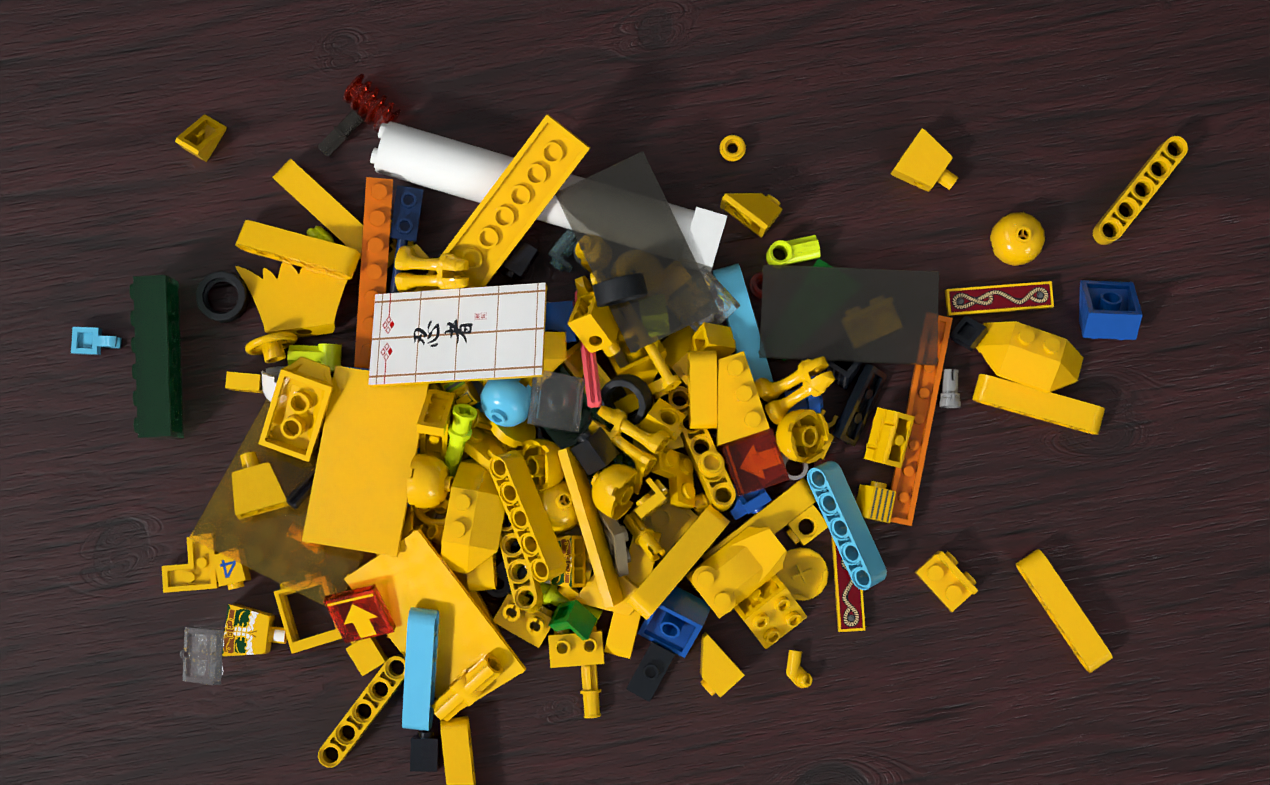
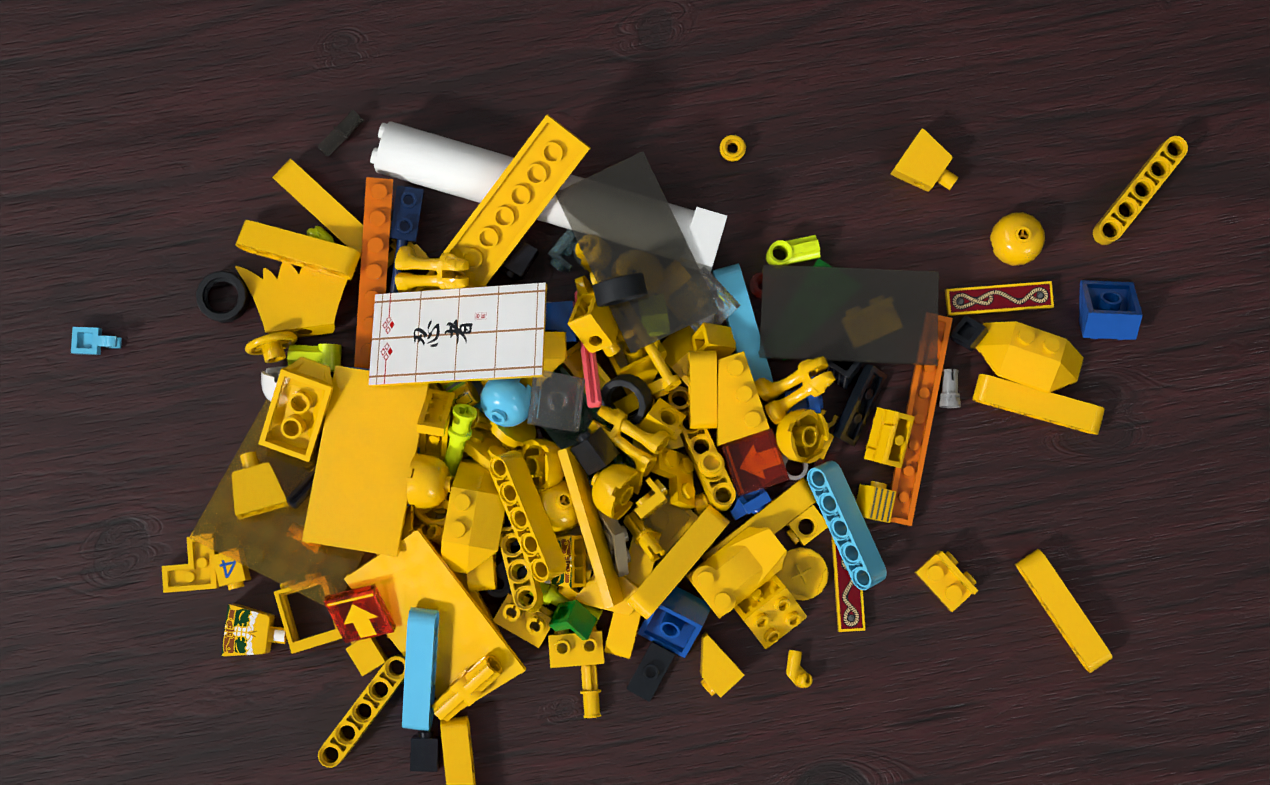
clear green brick [129,275,184,440] -> none
yellow slope [175,114,227,162] -> none
clear plate [180,627,224,685] -> none
yellow piece [225,372,263,393] -> none
clear red piece [343,73,401,132] -> none
yellow slope [720,193,782,238] -> none

